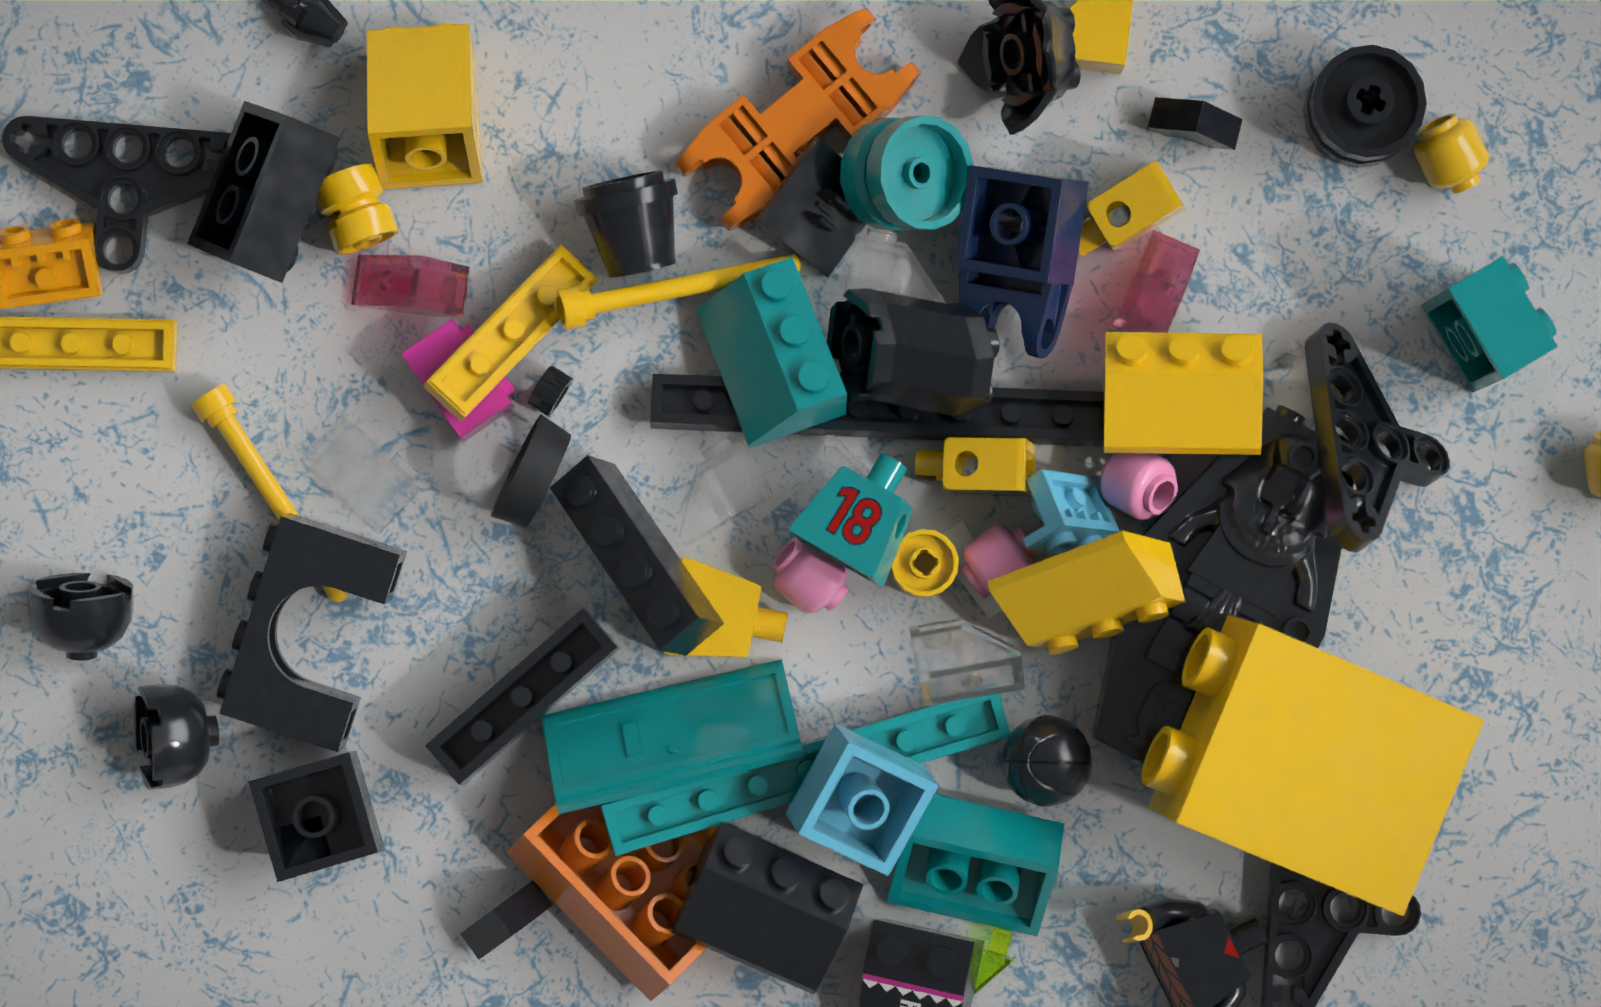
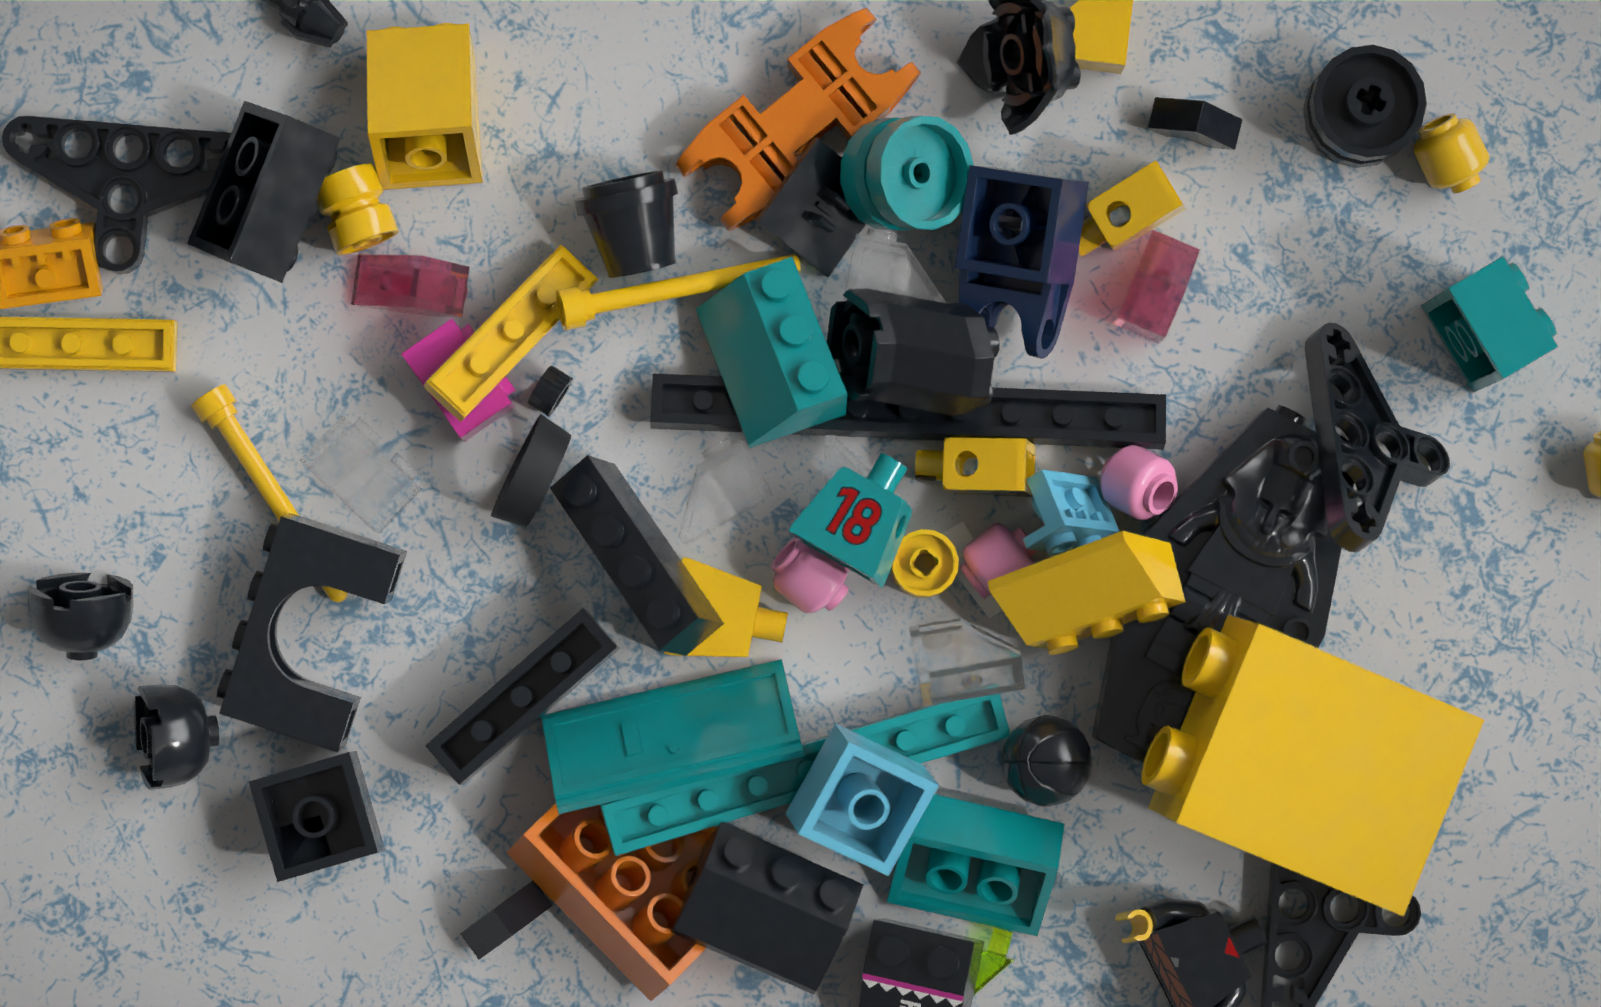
yellow slope [1104,332,1263,455] -> none

